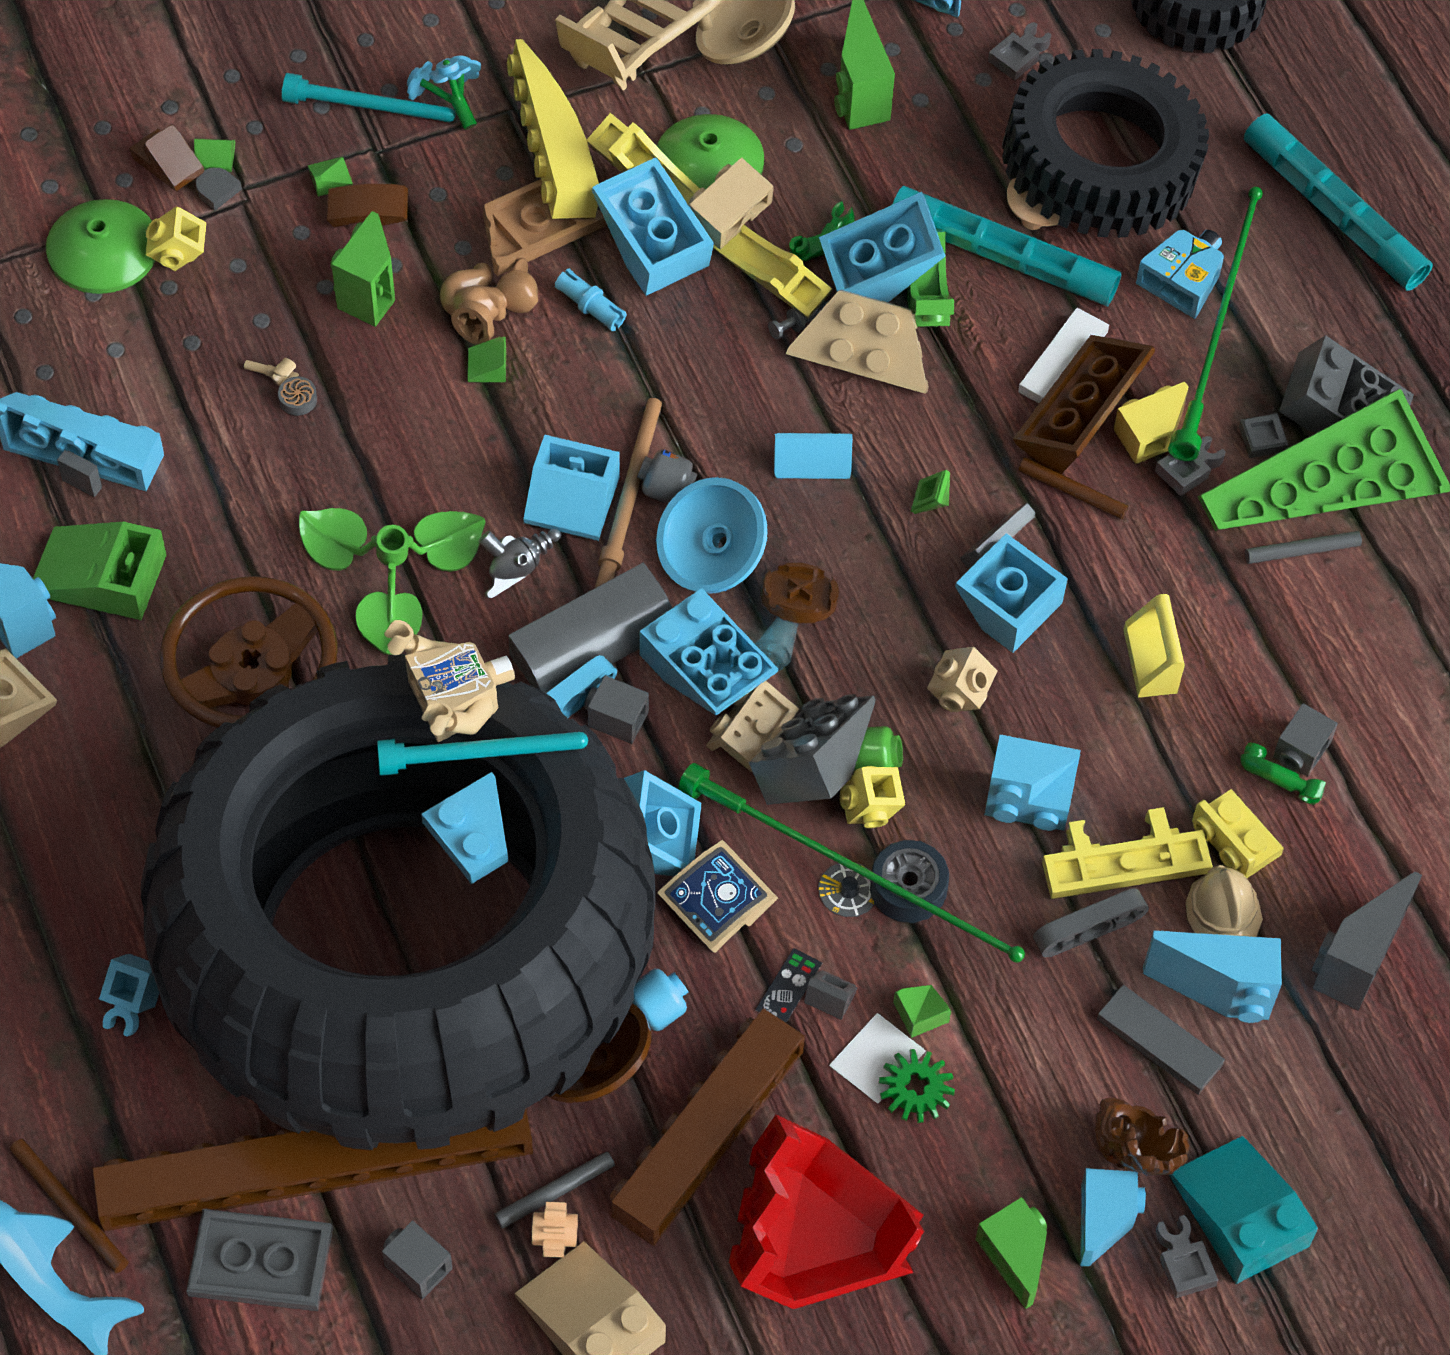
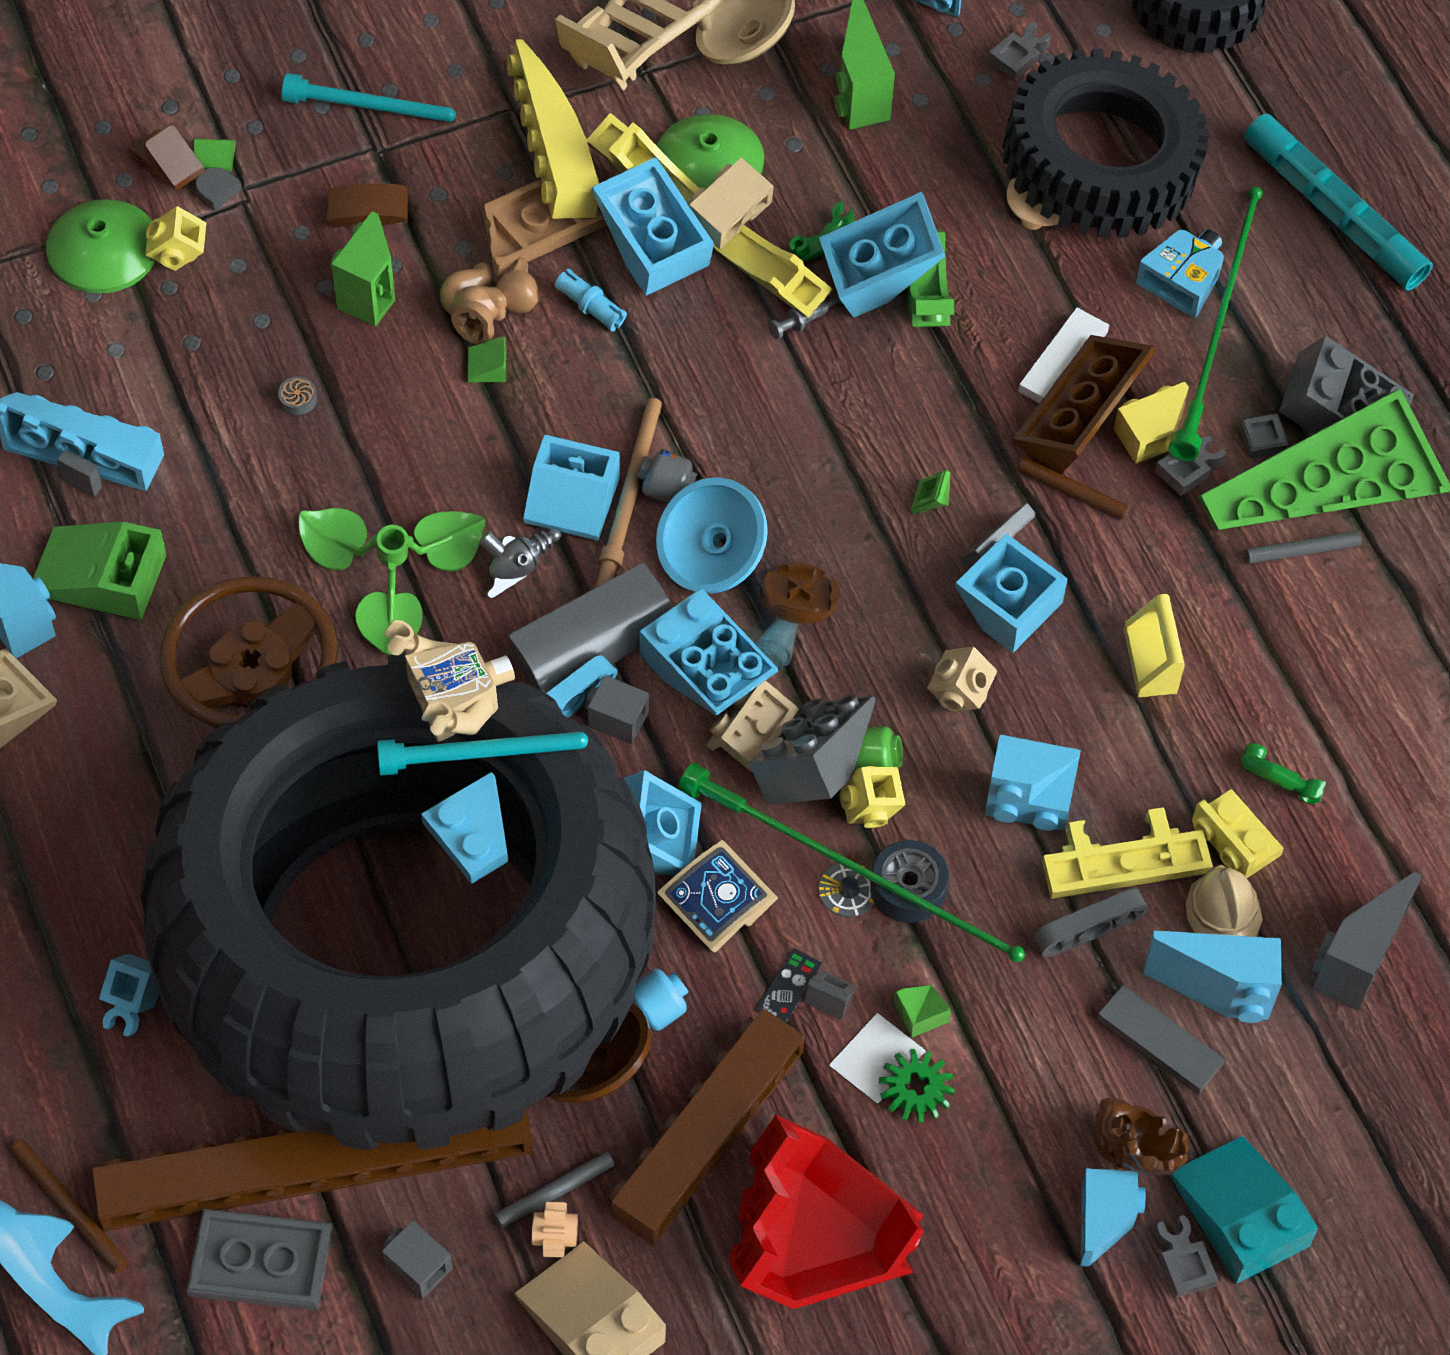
tan hand [244,358,299,386] -> none
bright green slope [308,157,353,197] -> none
plant [407,55,481,130] -> none
medium azure slope [774,433,853,479] -> none
tan wing [786,290,929,393] -> none
teal piece [892,186,1122,307] -> none
bright green slope [976,1197,1047,1309] -> none
dark grey brick [1273,703,1338,777] -> none

